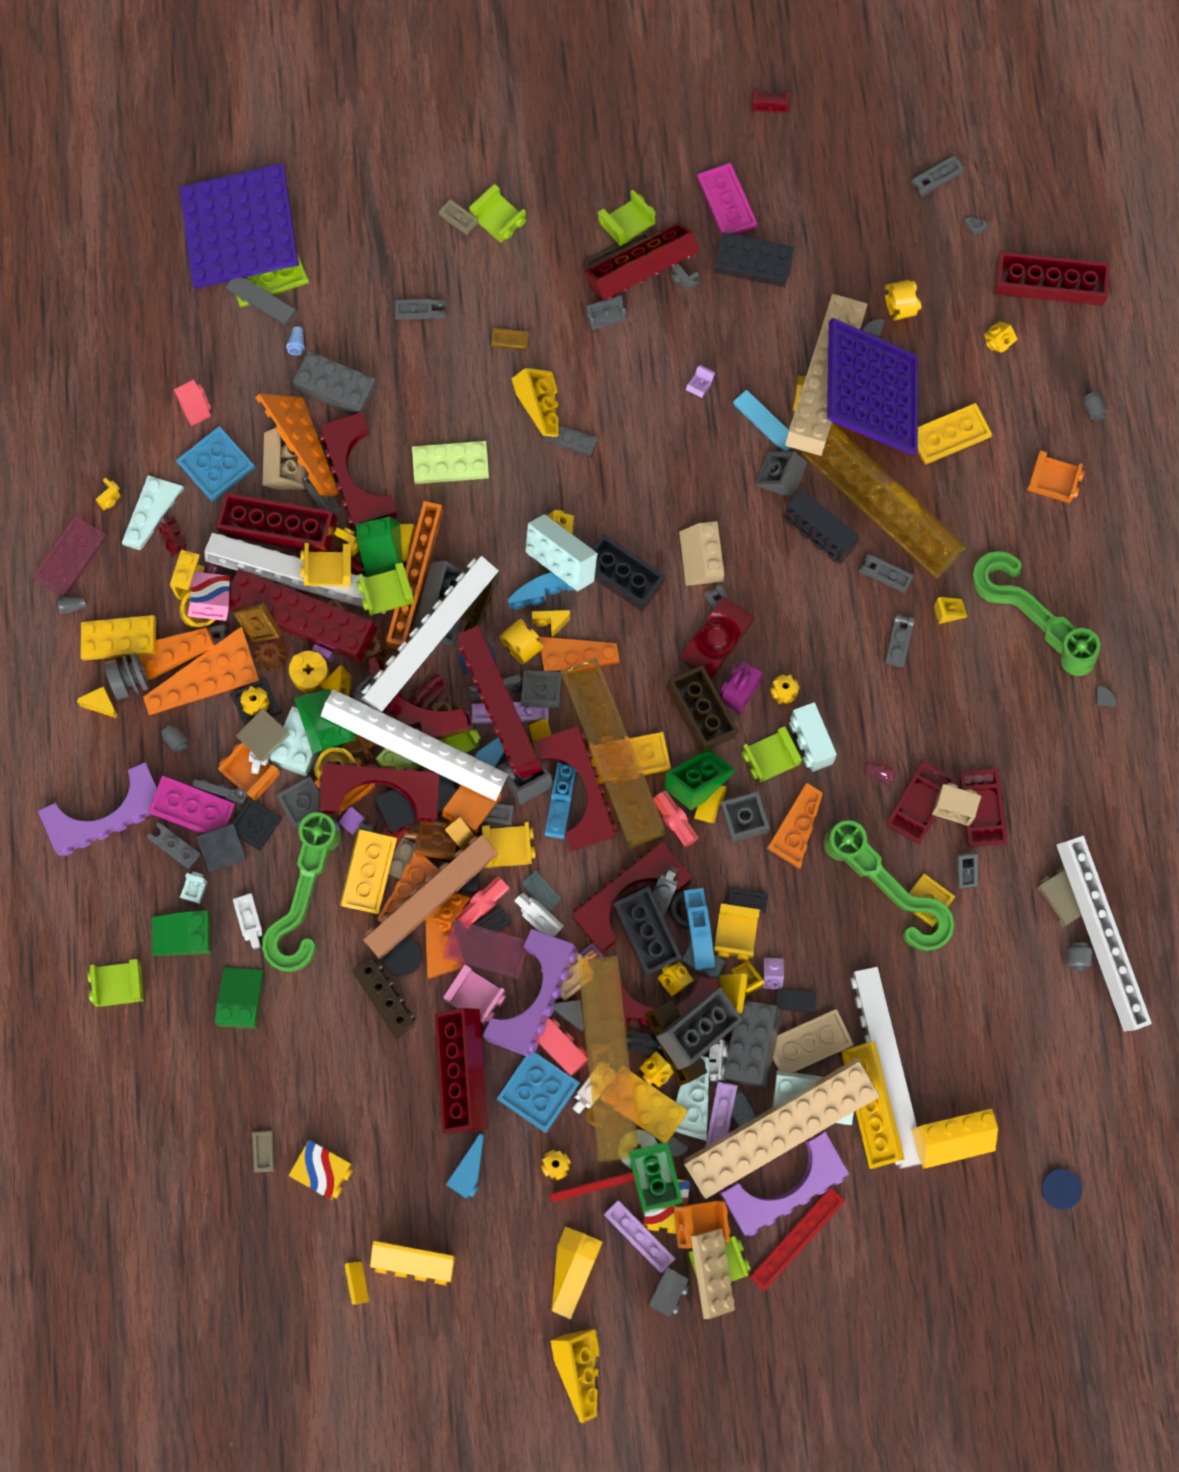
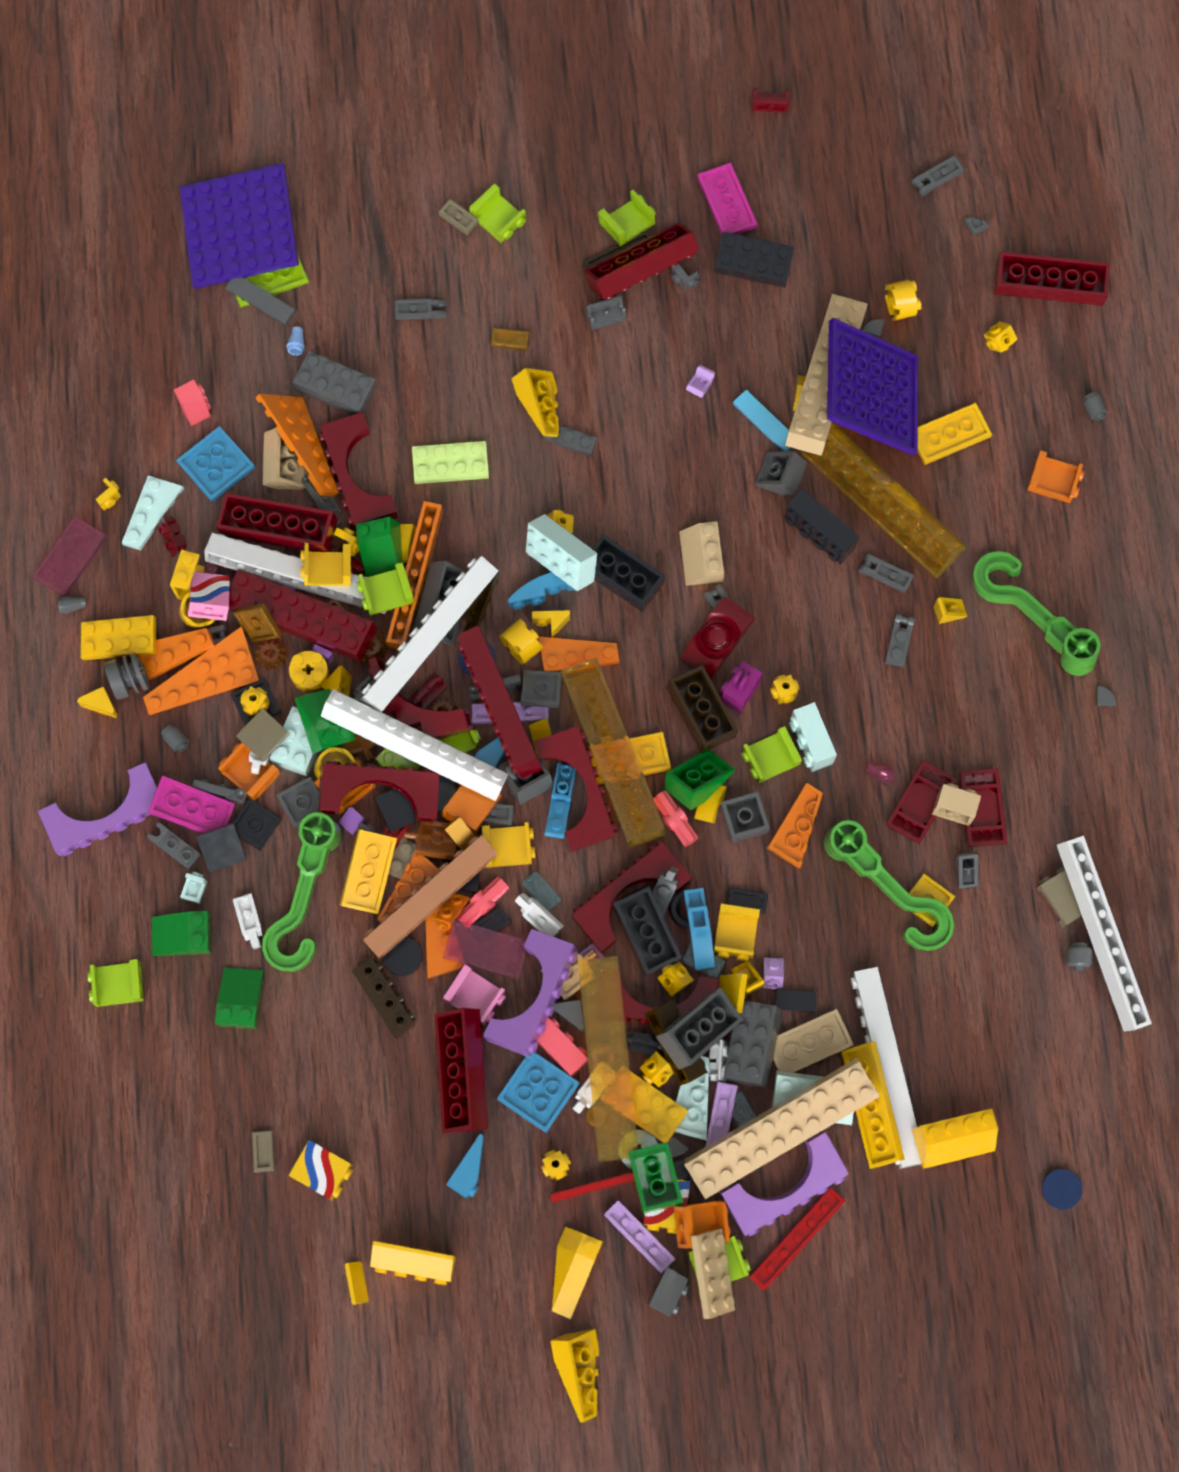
none -> black tile [673,1160,690,1180]

